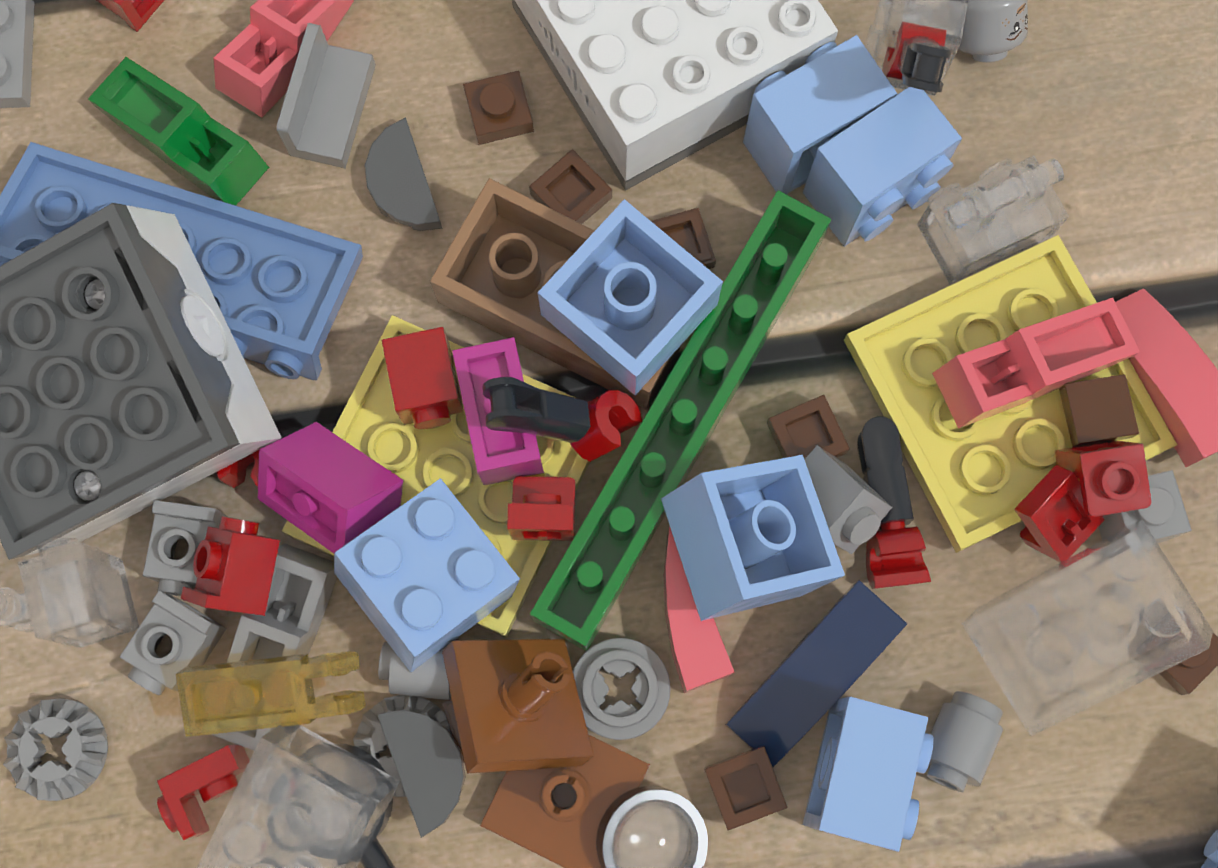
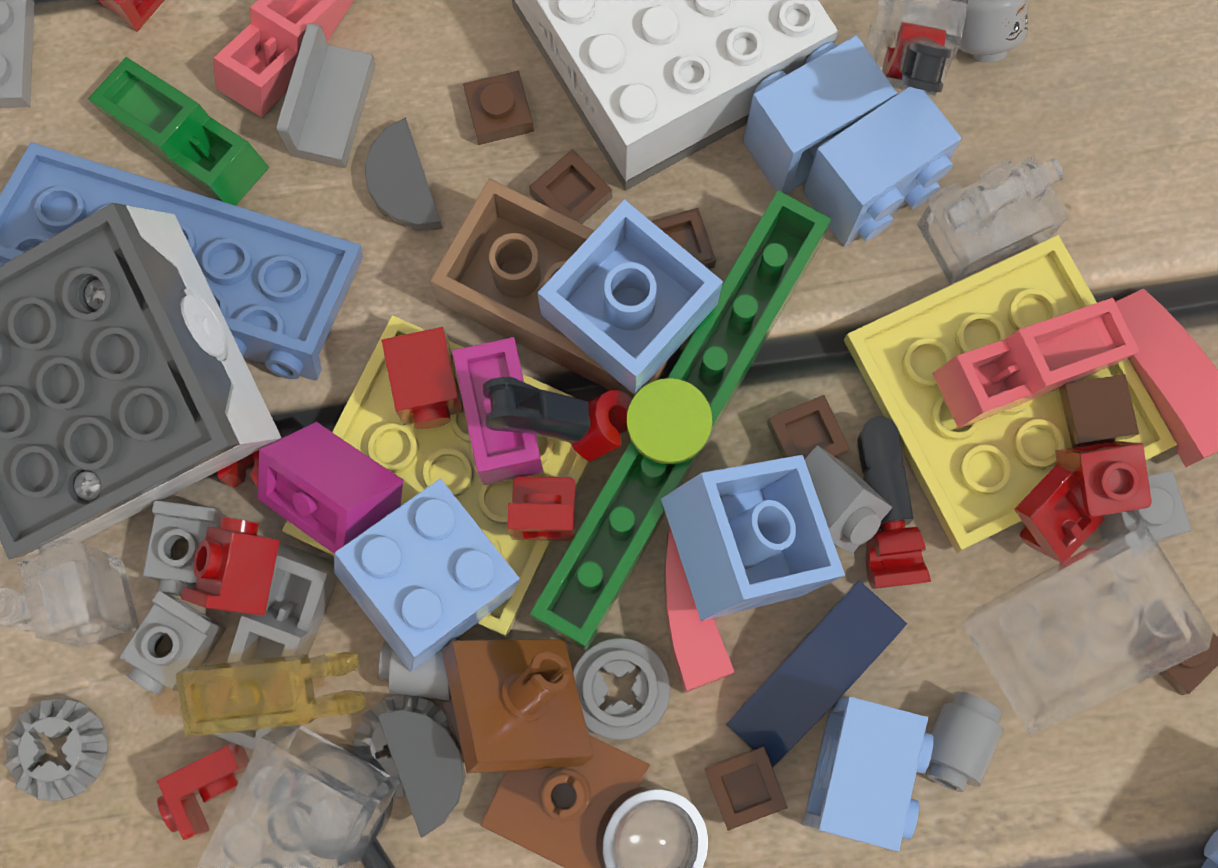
none -> lime piece [627,378,712,464]

